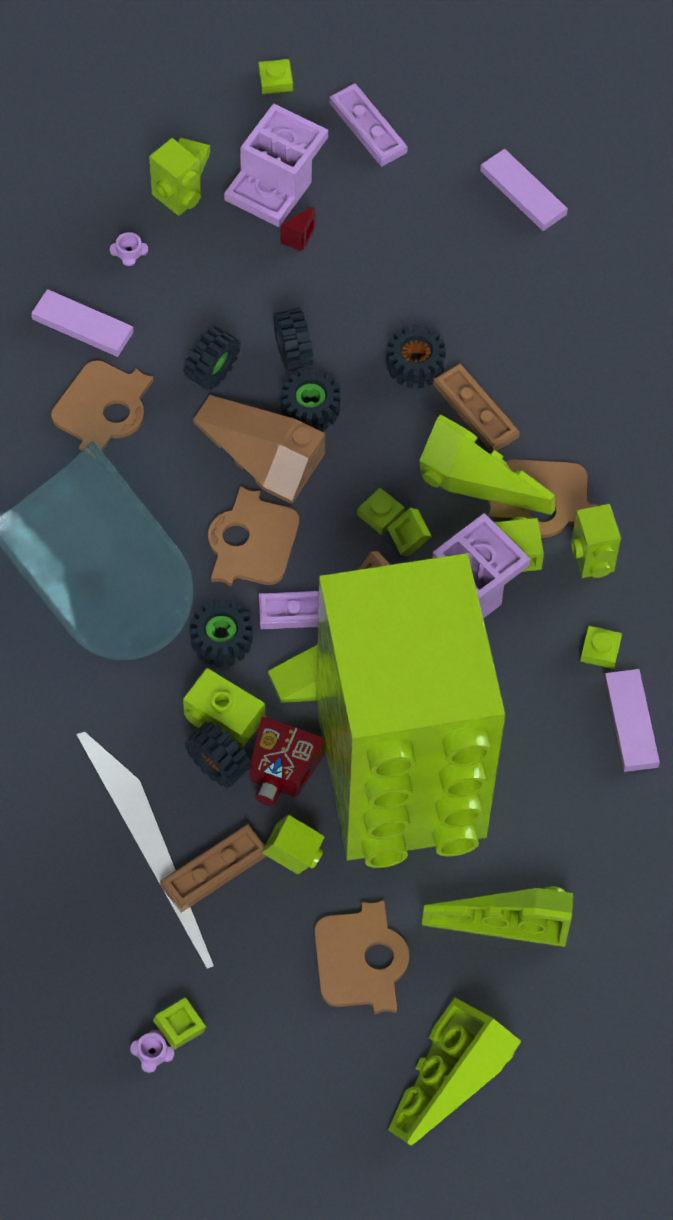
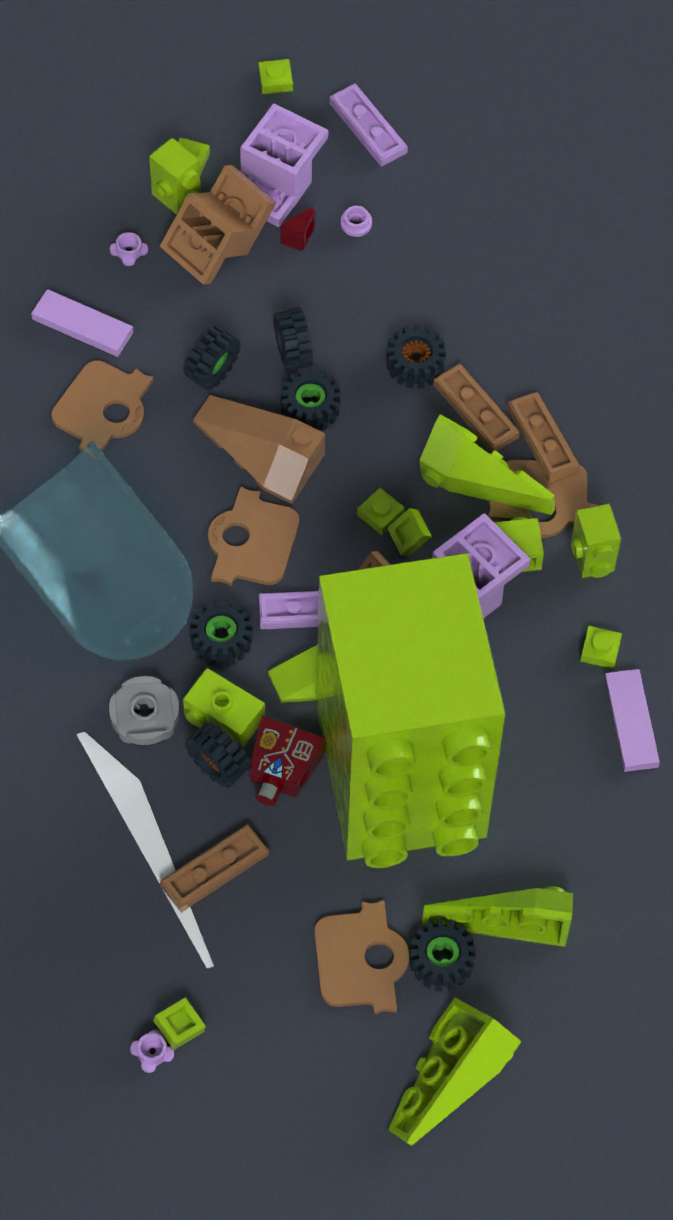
lime brick [262,815,325,875] -> none
lavender tile [480,148,568,231] -> none
none -> light grey plate [109,676,180,745]
none -> medium nougat bracket [159,165,276,285]
none -> lavender plate [340,206,372,237]
none -> black bush [409,919,476,991]
none -> medium nougat tile [507,392,580,483]

